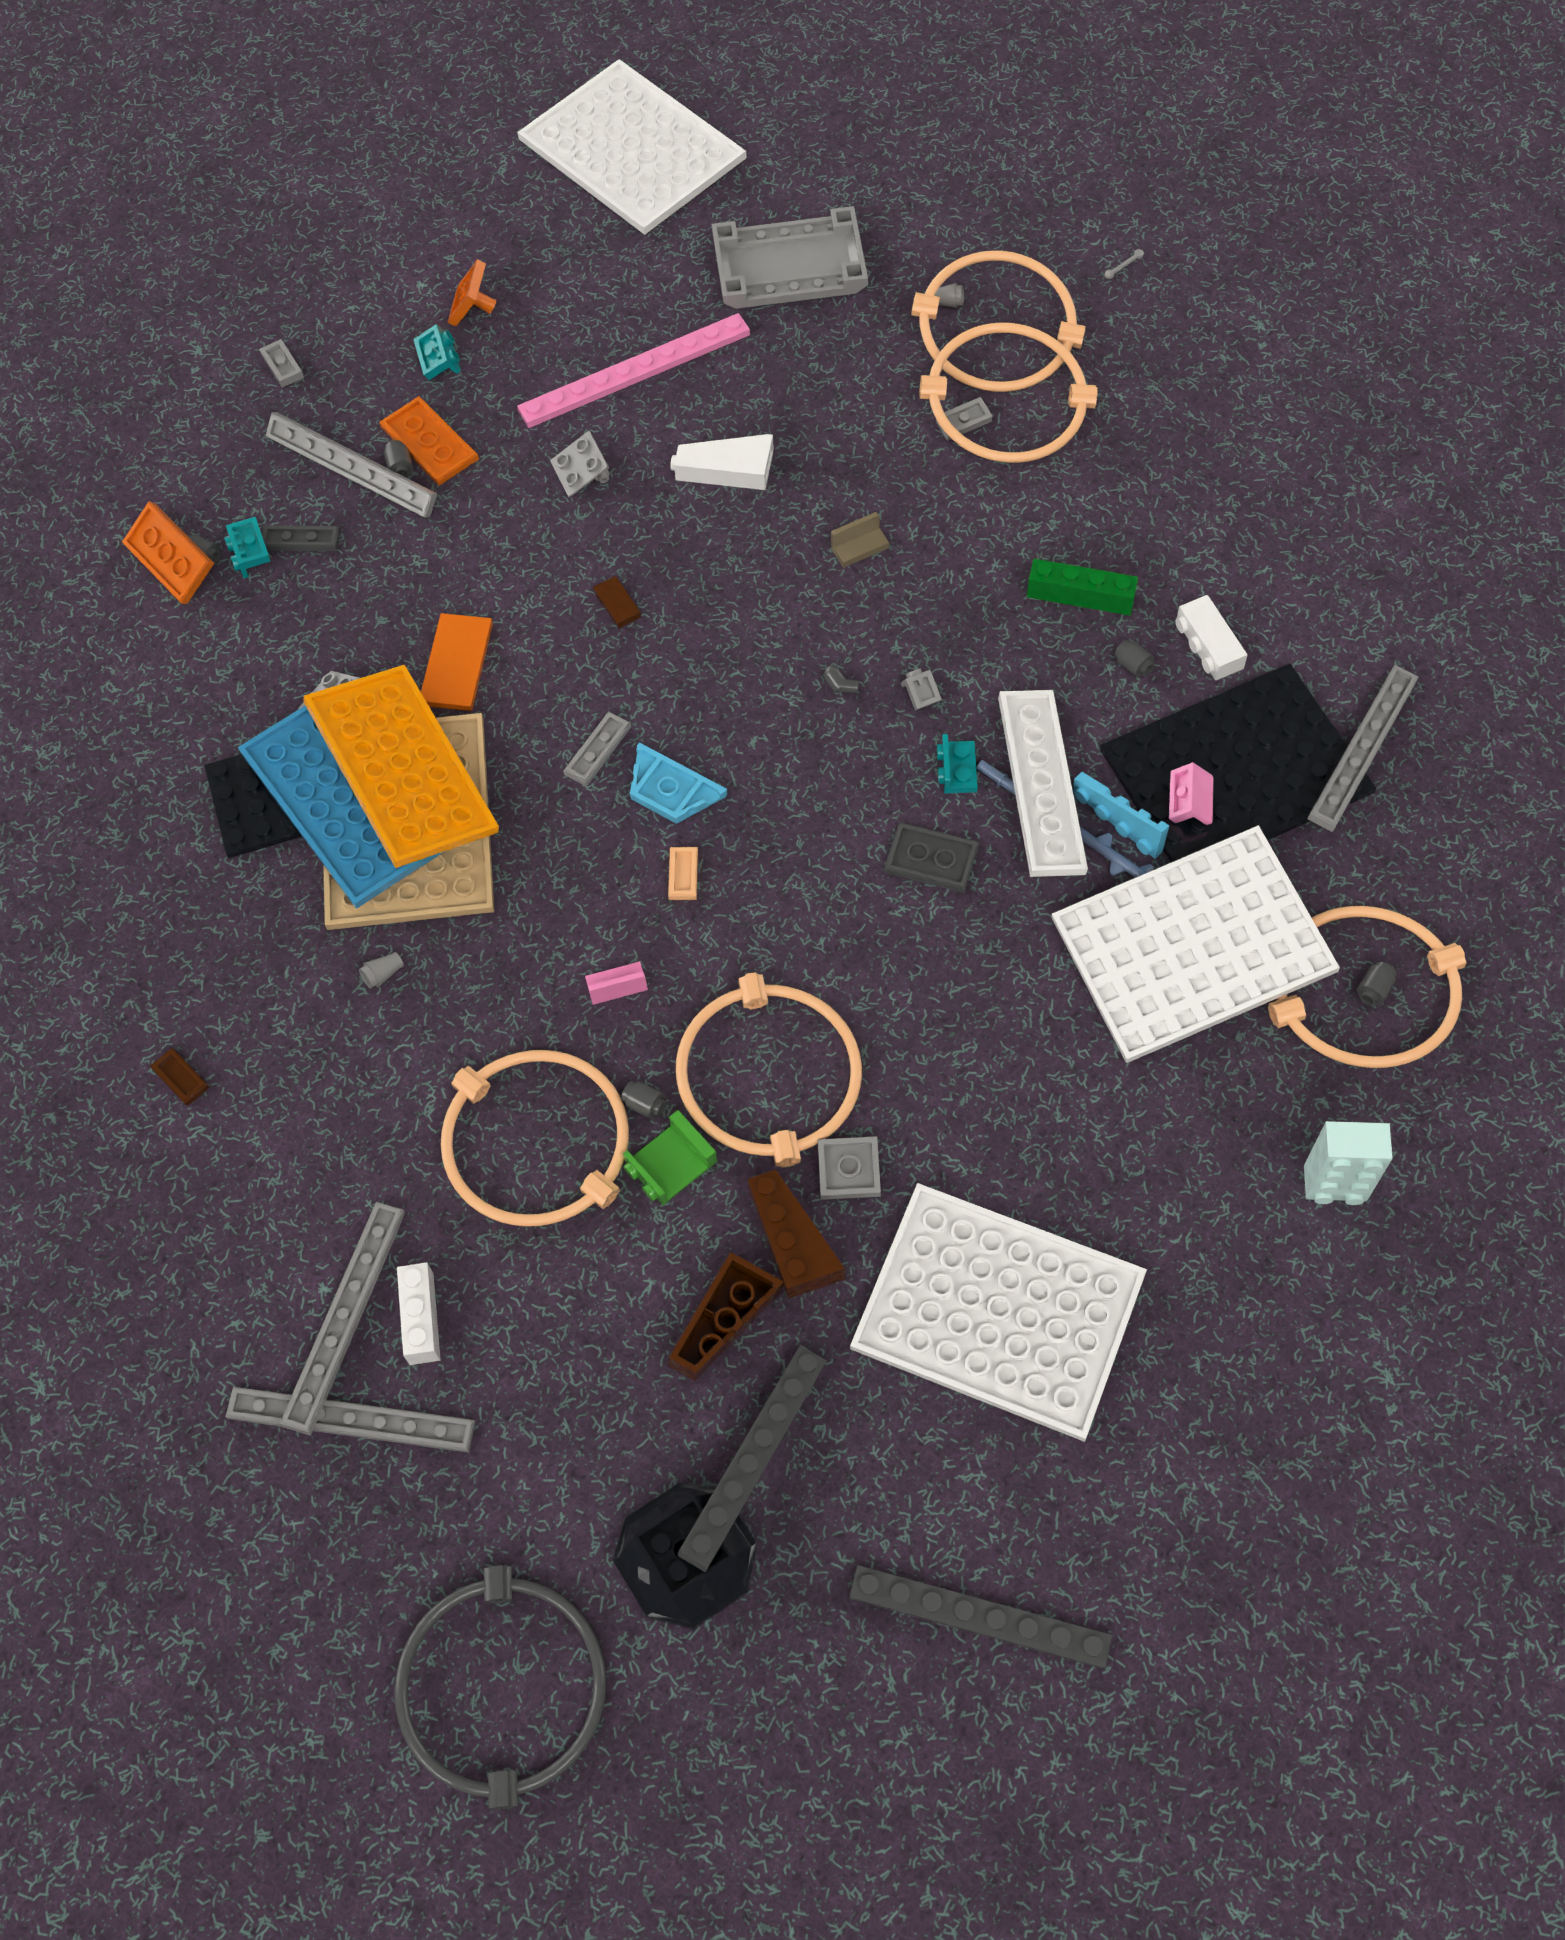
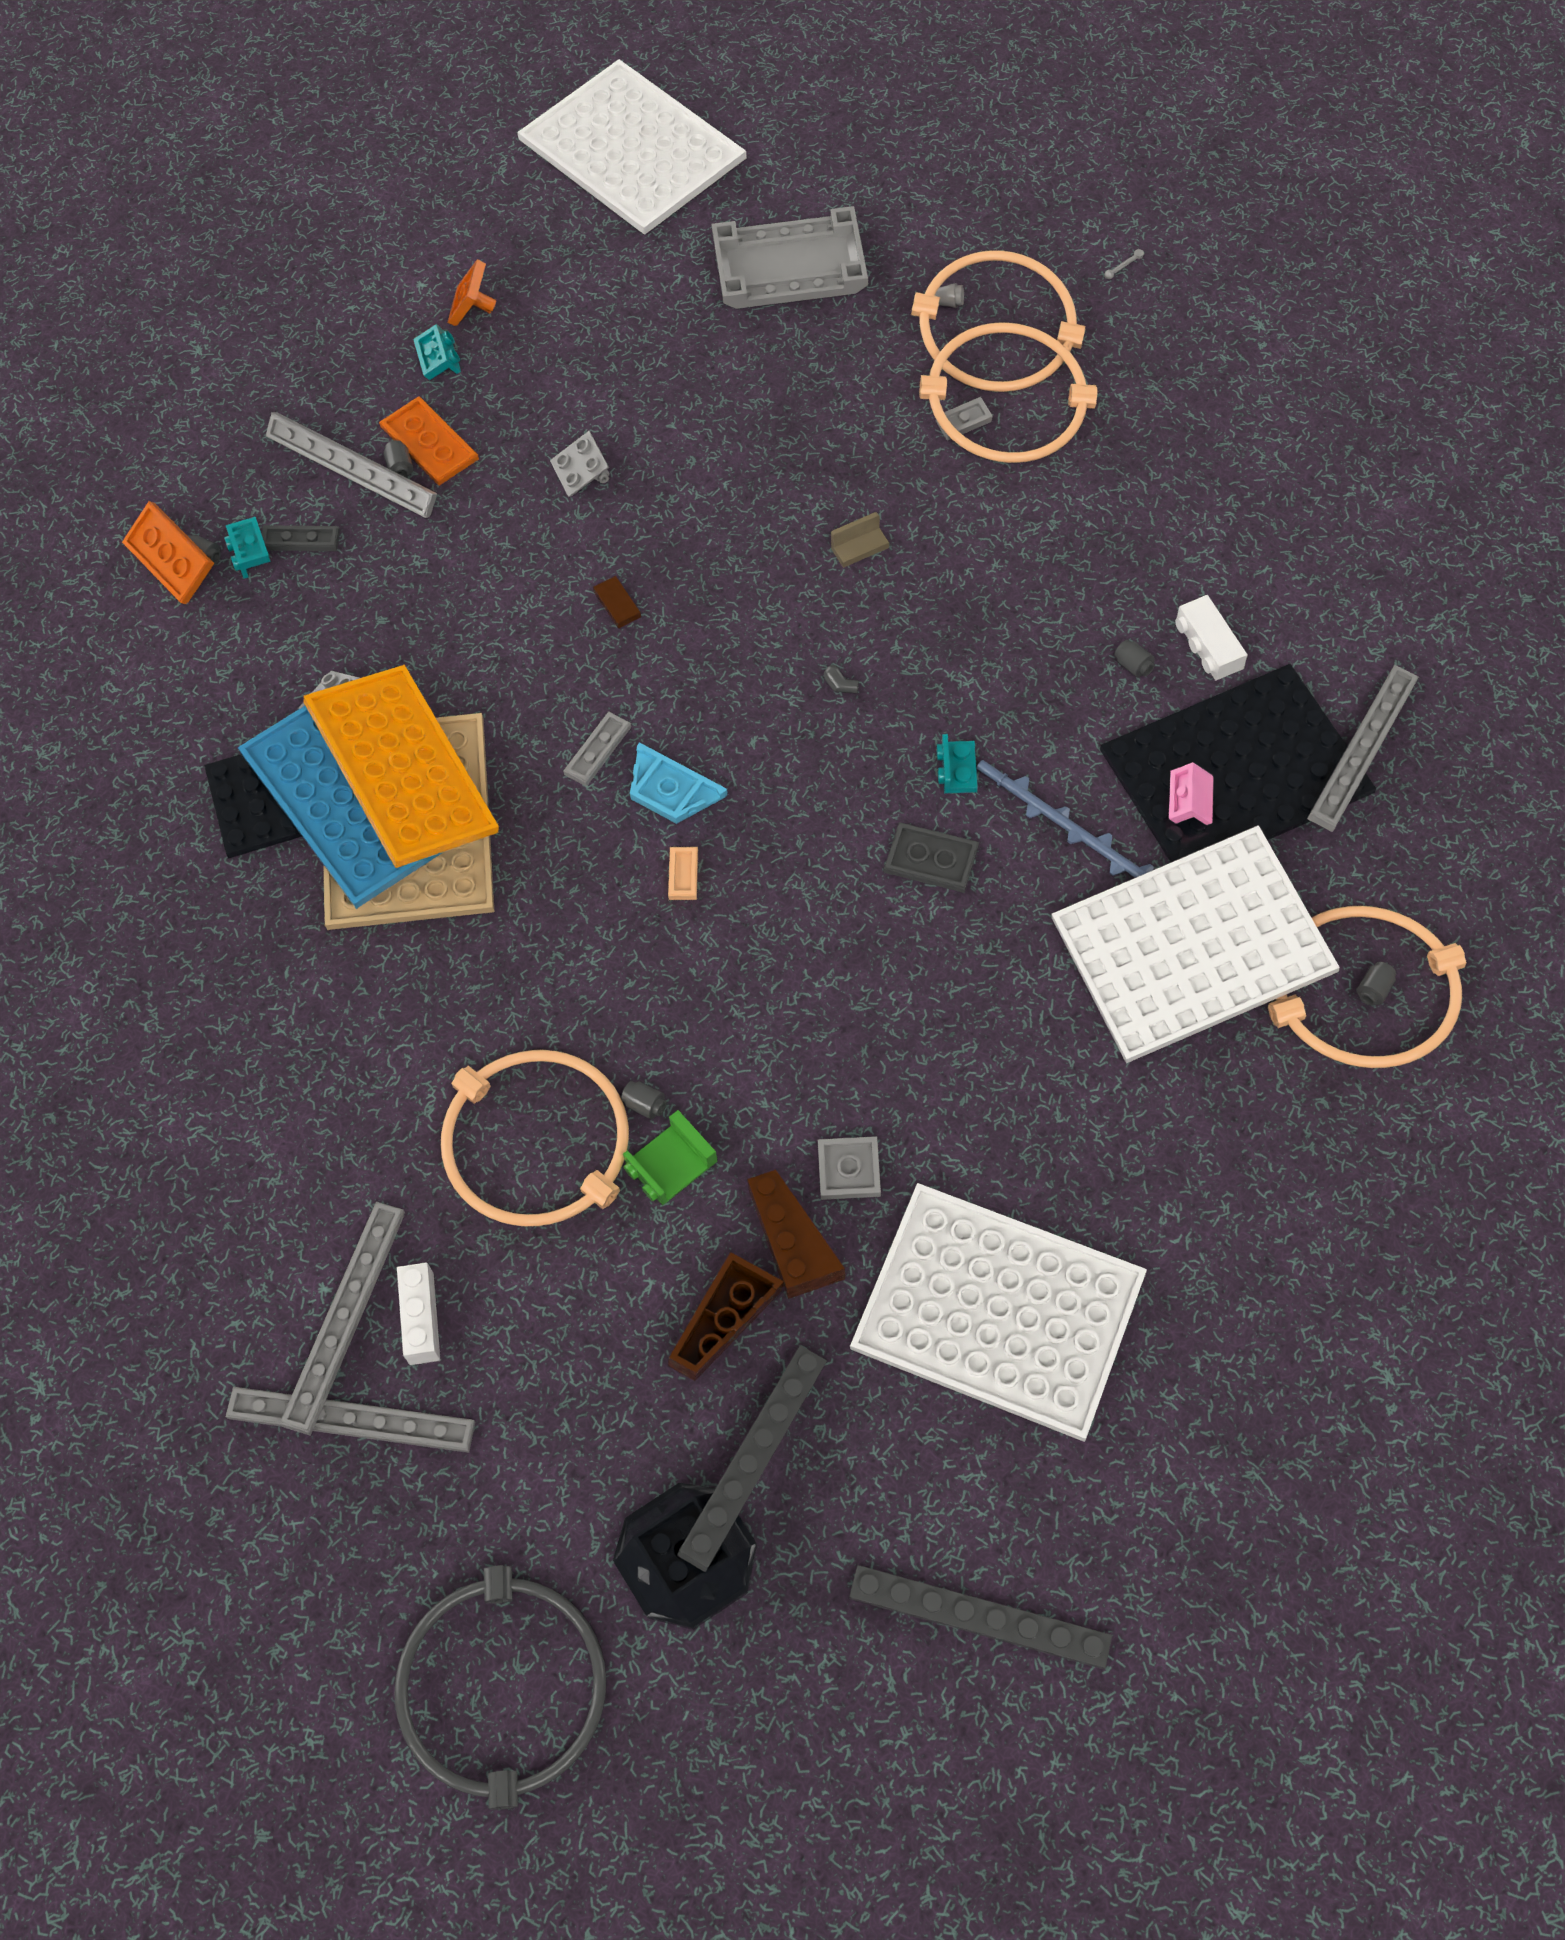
reddish brown tile [150,1048,210,1106] -> none
light grey plate [259,339,304,388] -> none
light grey cone [359,952,404,988] -> none
orange tile [421,613,493,711] -> none
bright pink plate [517,313,750,428] -> none
bright pink panel [585,961,648,1005] -> none
white slope [671,434,774,490] -> none
light nougat piece [676,972,862,1168] -> none
light grey bracket [901,668,942,711] -> none
white plate [998,690,1088,877] -> none
green brick [1027,559,1138,616] -> none
medium azure wing [1073,772,1169,859] -> none
light aqua brick [1304,1121,1392,1205] -> none

